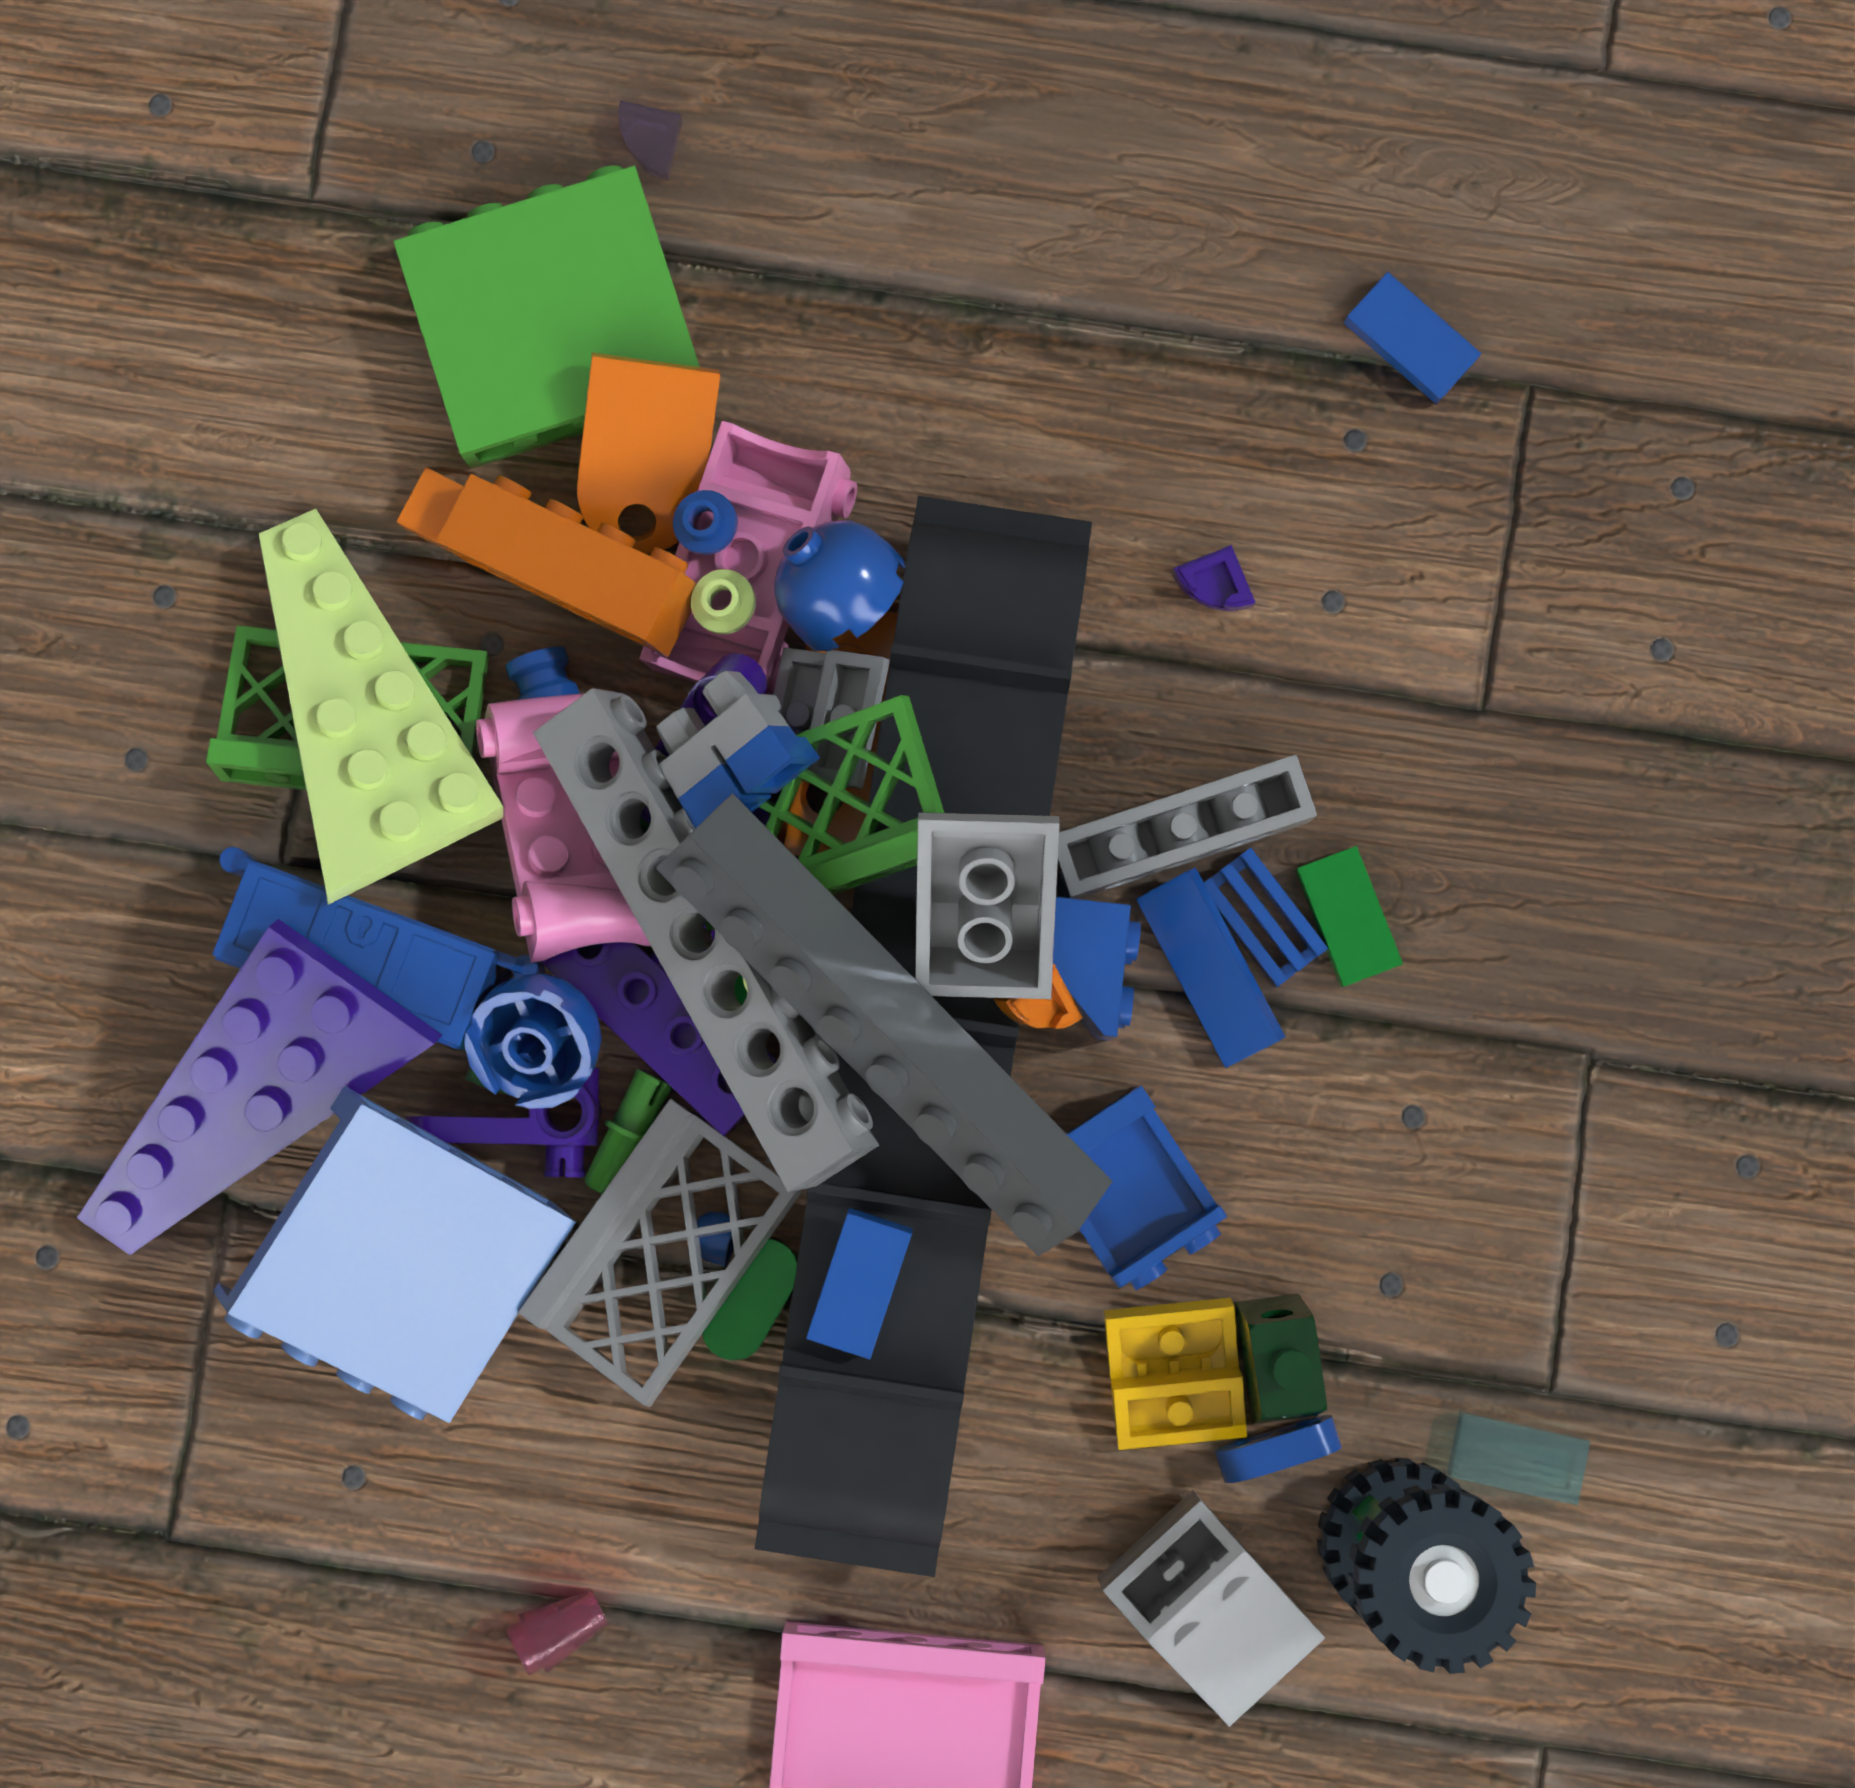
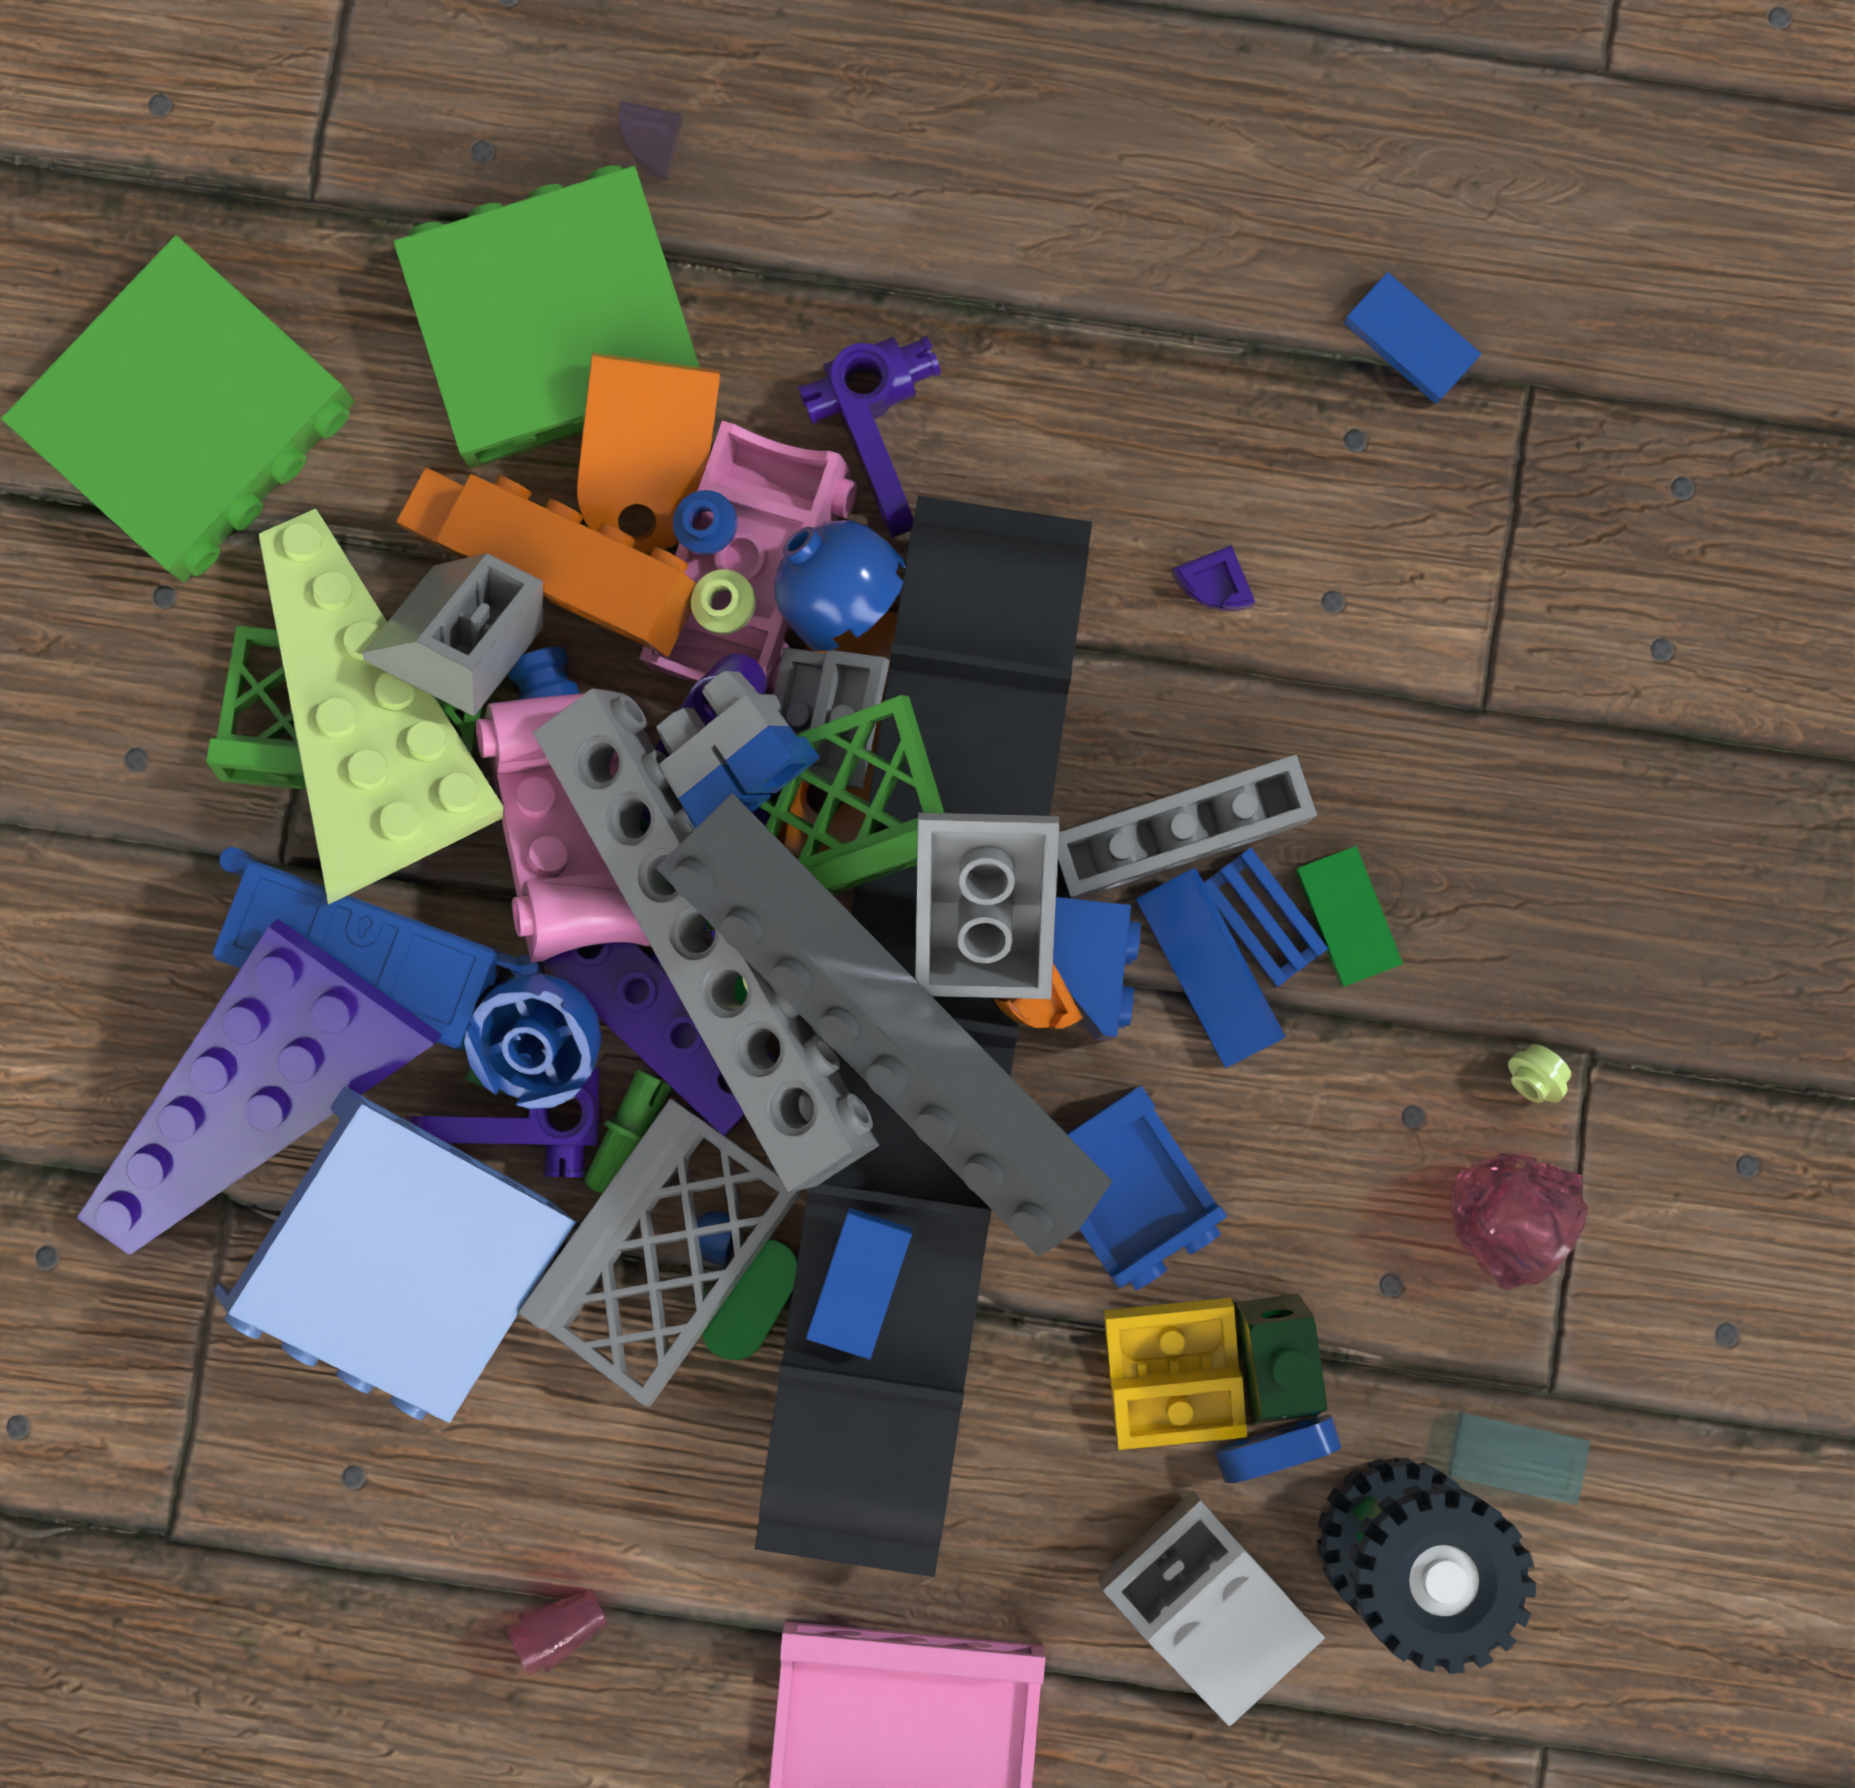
none -> bright green panel [1,235,355,583]
none -> light grey slope [363,553,543,716]
none -> dark purple piece [797,336,941,538]
none -> clear pink helmet [1451,1152,1588,1291]
none -> yellowish green plate [1508,1044,1571,1103]

